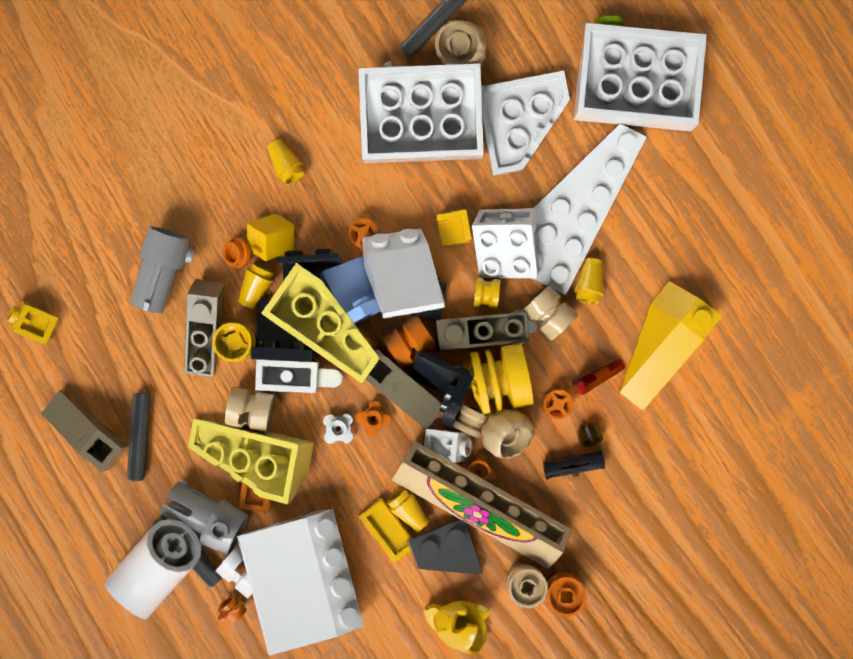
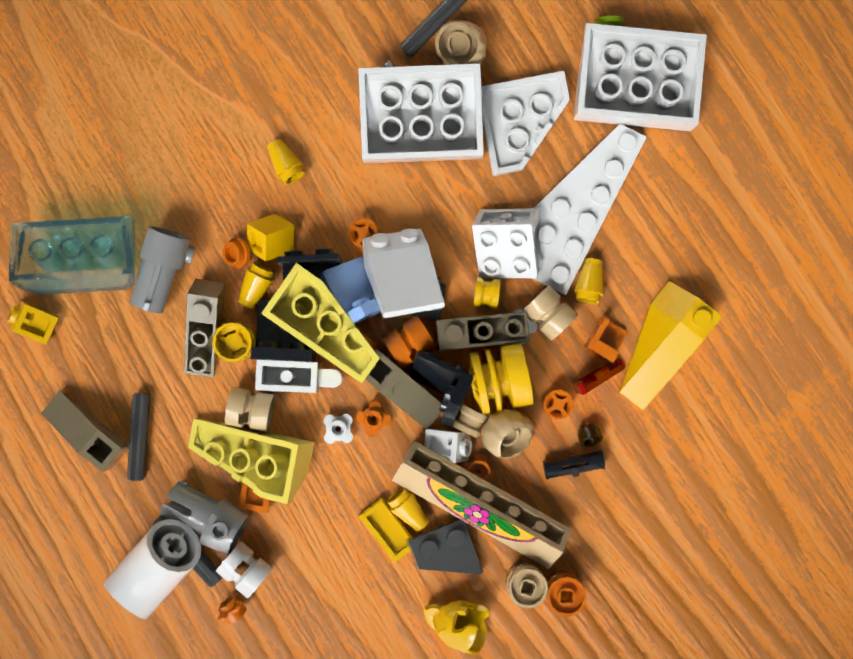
white slope [237,509,364,655] -> none
yellow panel [436,210,472,248] -> none
none -> clear light blue windscreen [9,216,135,295]
none -> orange panel [584,316,627,363]

